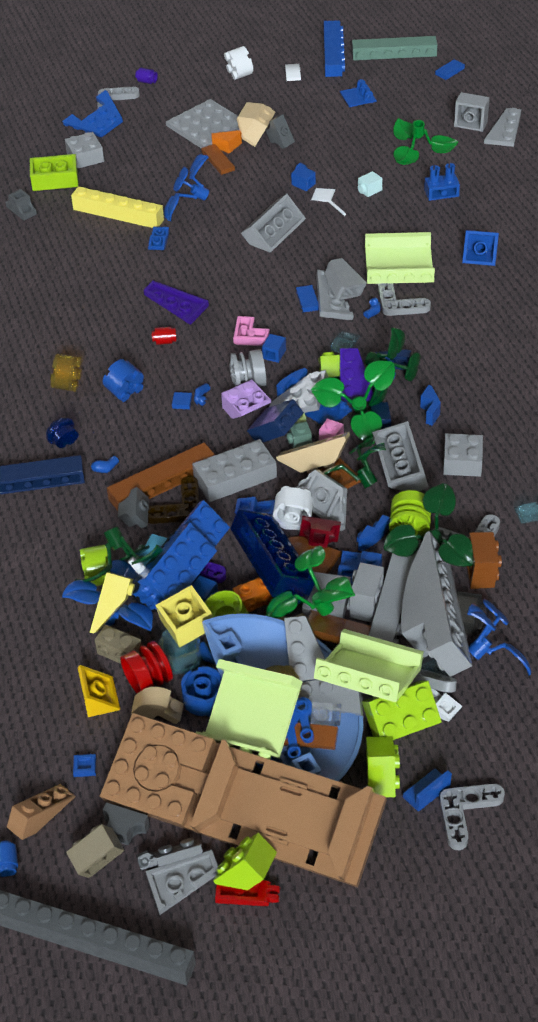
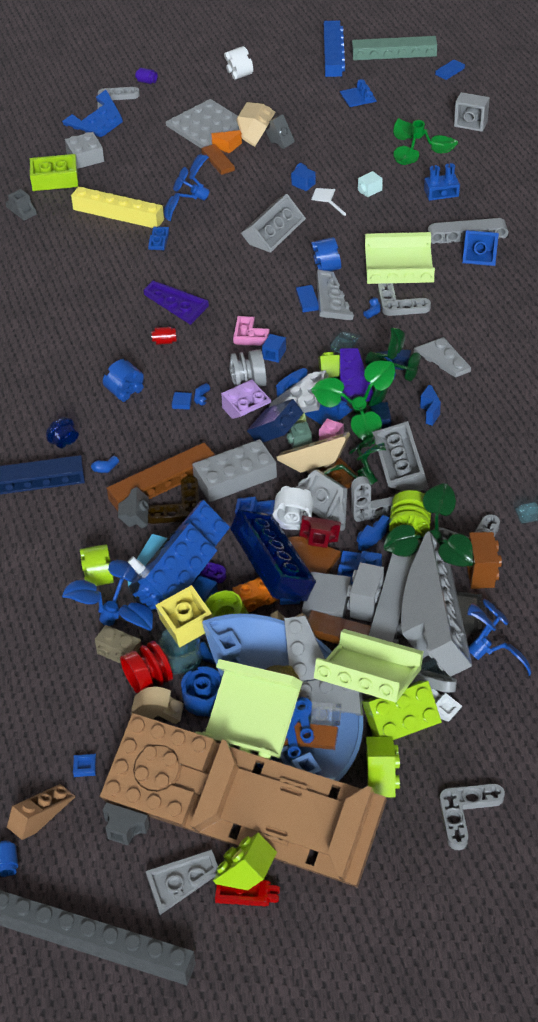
clear yellow brick [51,354,82,392] -> none
dark tan brick [66,824,125,878] -> none
dark green plant [75,526,163,582] -> none
yellow slope [78,665,120,717] -> none
light yellow slope [90,572,135,633] -> none
hinge [137,838,203,870] -> none
green plant [266,546,355,618] -> none
white slope [285,64,301,81] -> none
light grey slope [324,258,367,301] -> none
blue panel [403,769,452,812] -> none
light grey brick [443,433,483,477] -> none
light grey wing [484,108,522,147] -> none
none -> blue brick [311,237,341,271]
none -> light grey beam [351,476,393,522]
none -> light grey wing [414,337,471,377]
none -> light grey beam [428,218,508,244]

